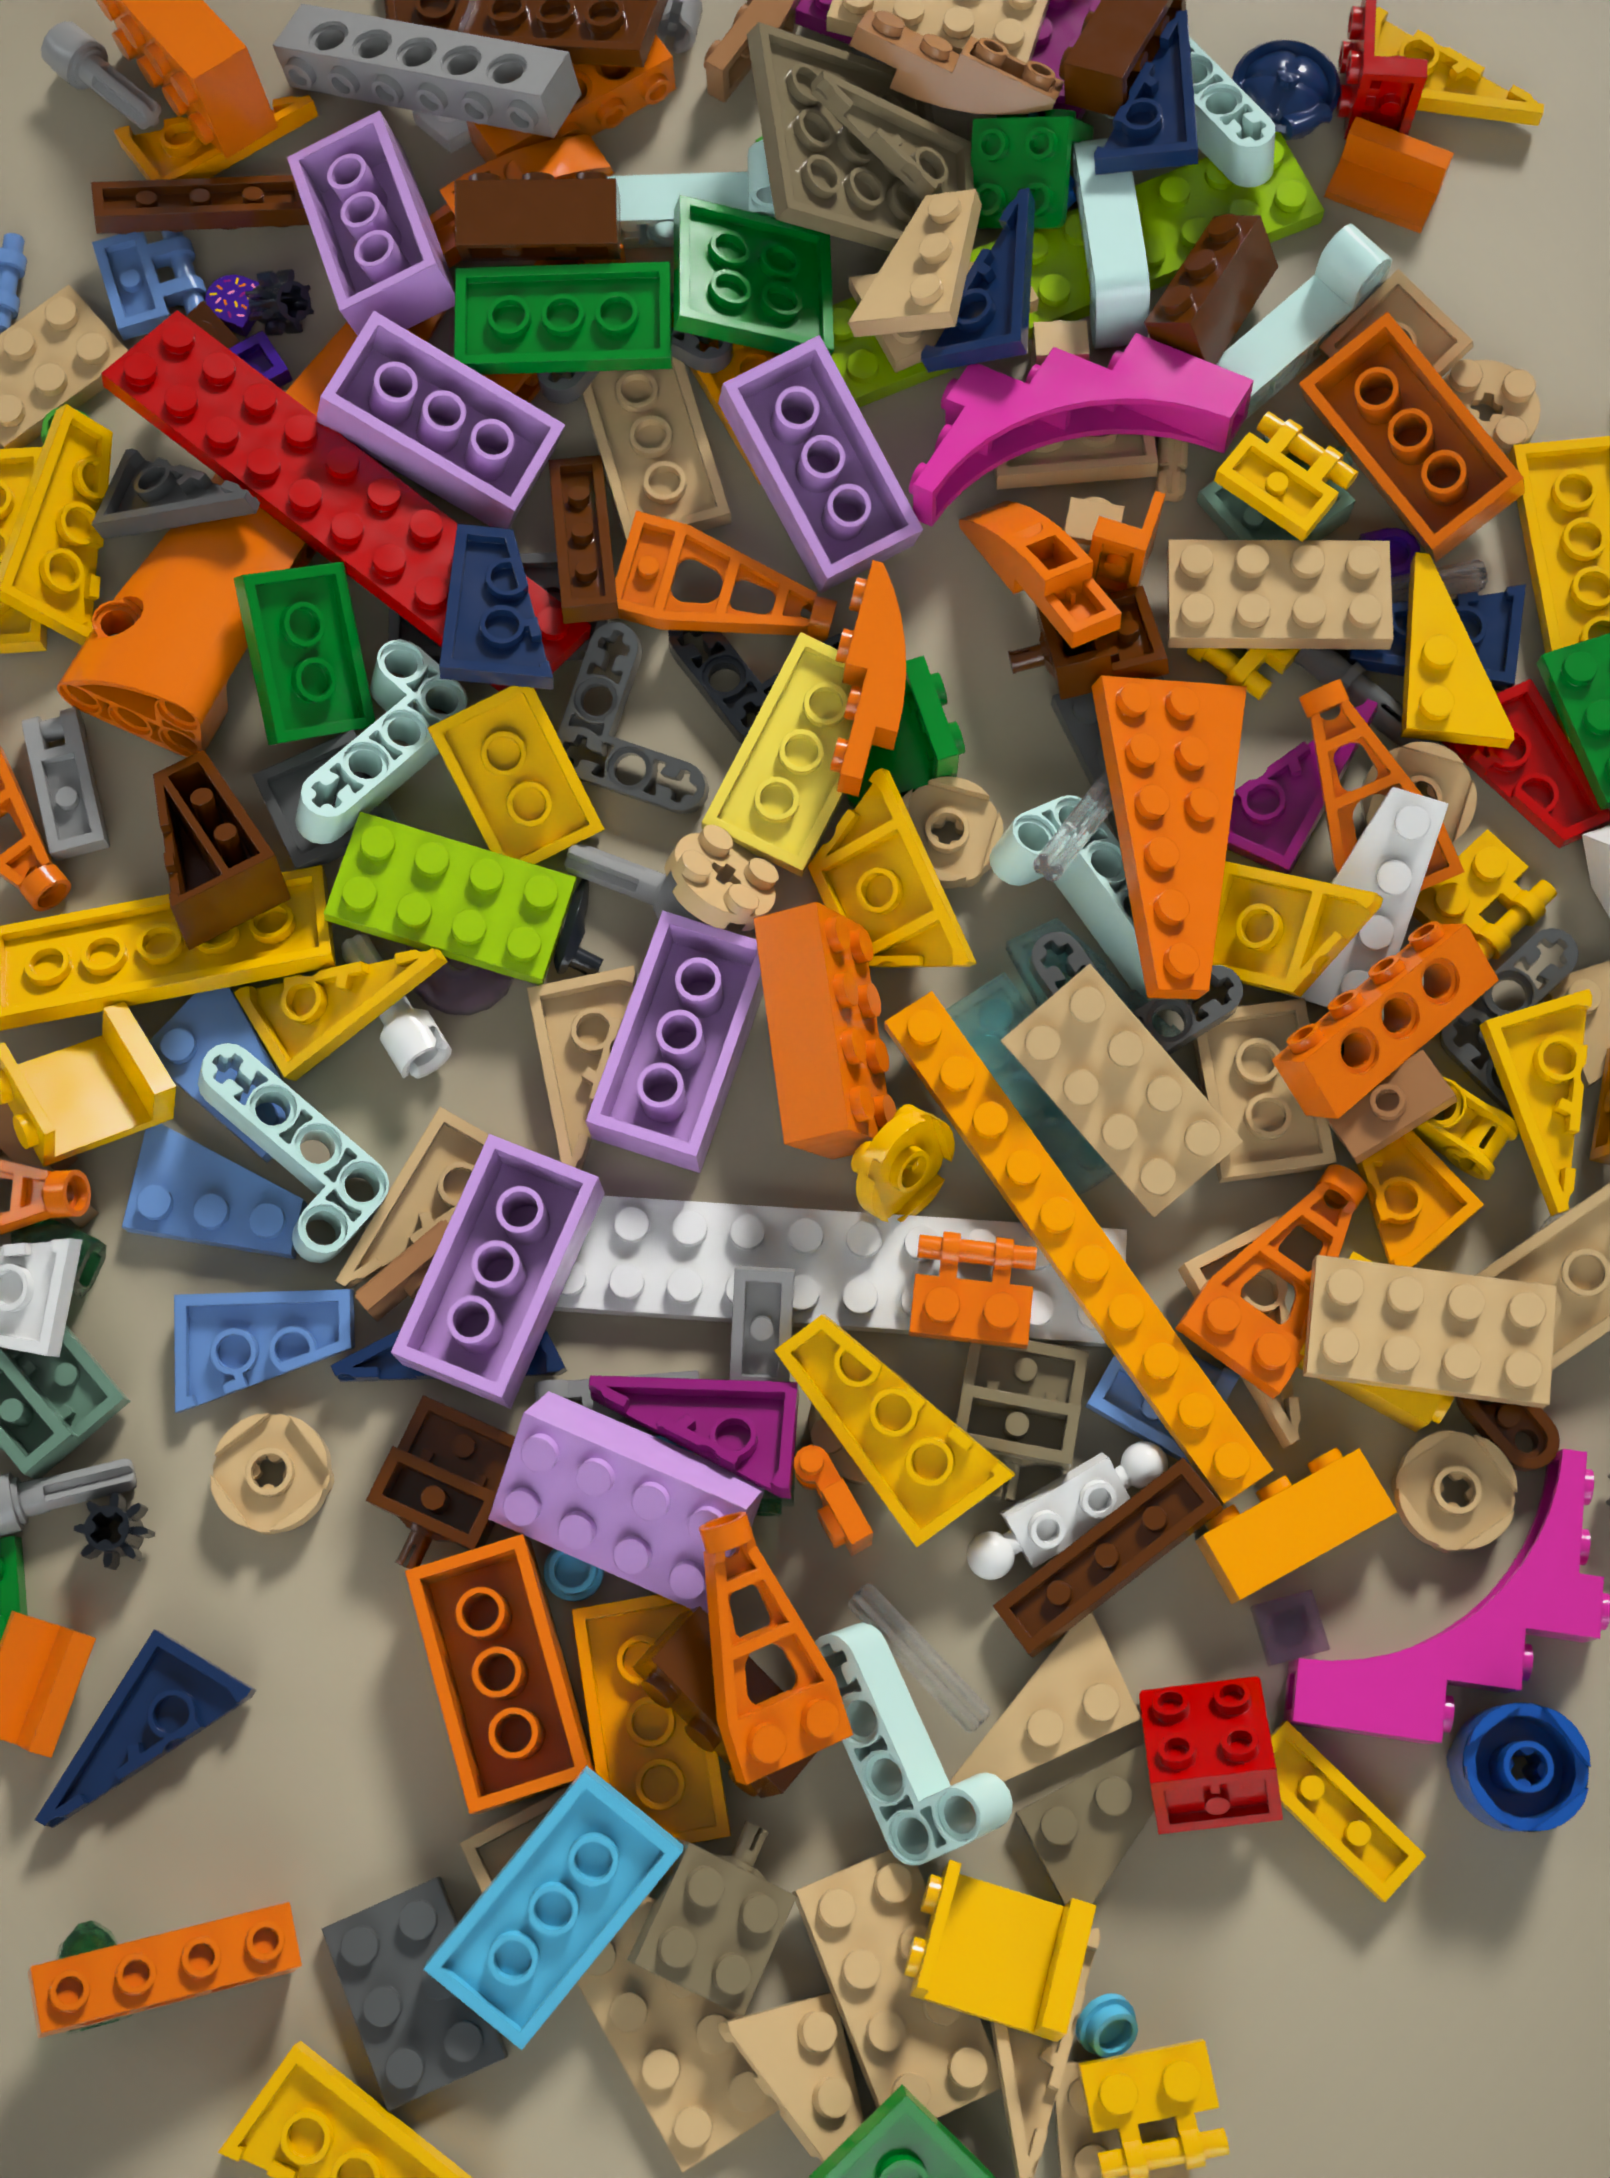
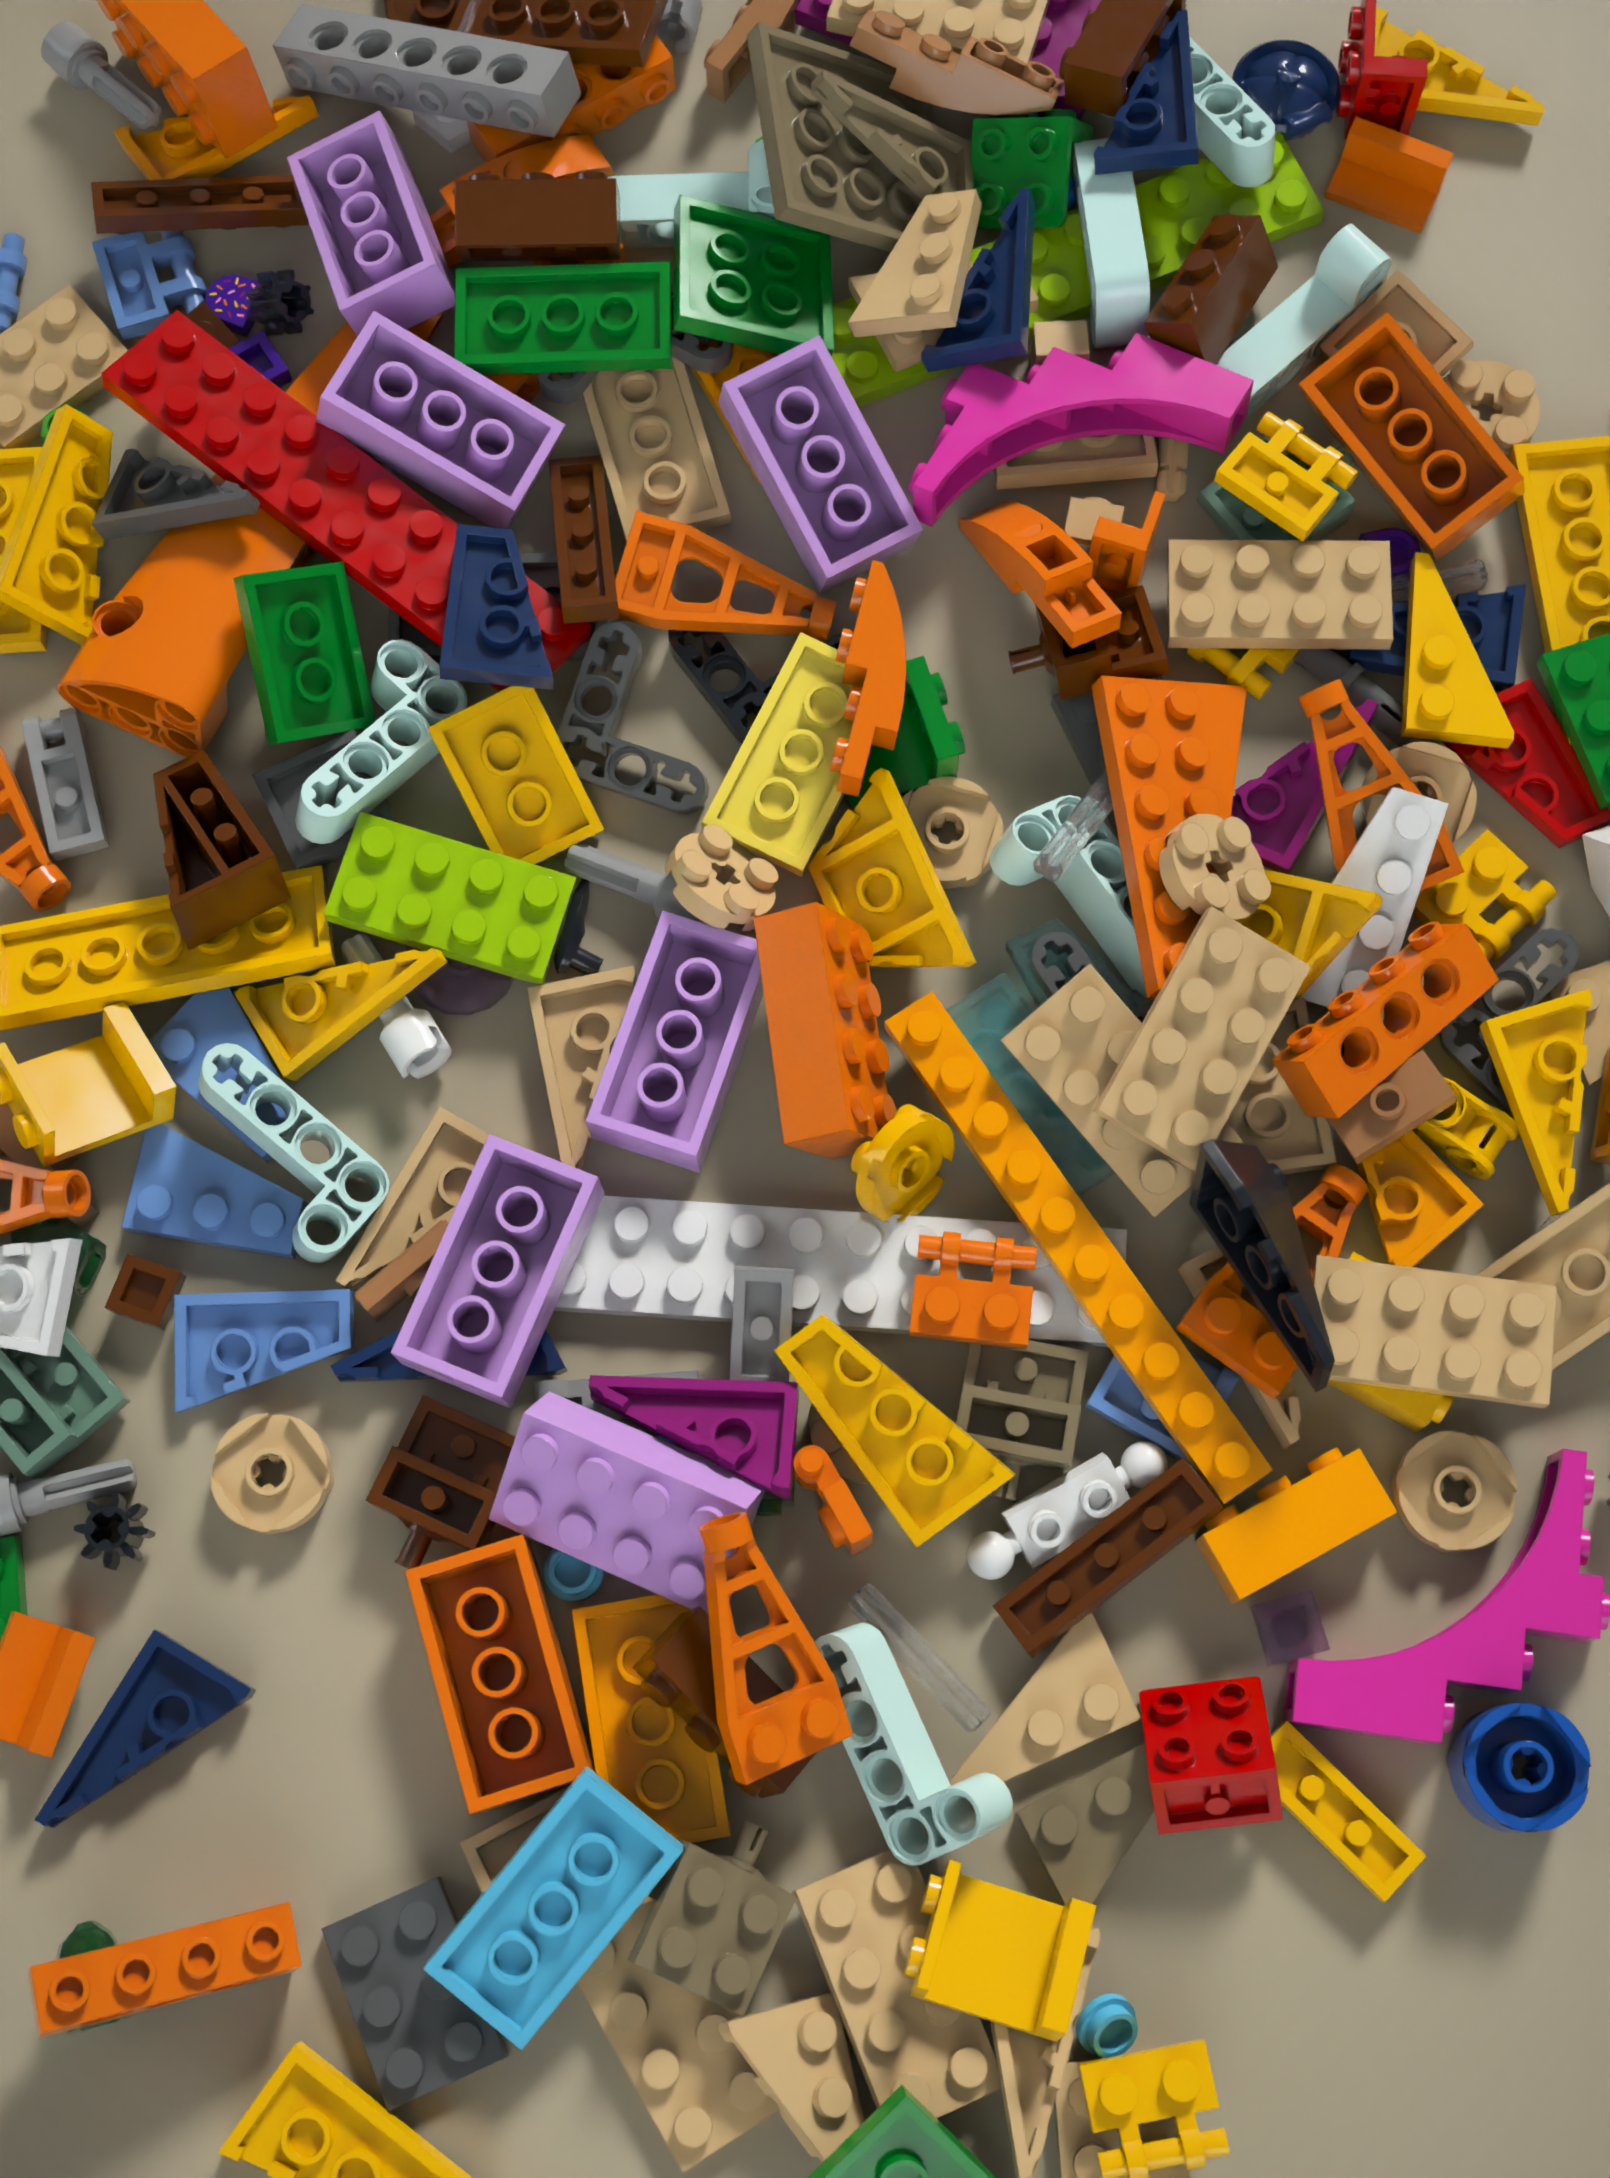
reddish brown plate [1455,1397,1560,1472] -> none
none -> reddish brown plate [104,1253,186,1331]
none -> tan plate [1093,906,1312,1171]
none -> tan plate [1159,813,1271,922]
none -> black wedge [1189,1139,1335,1392]

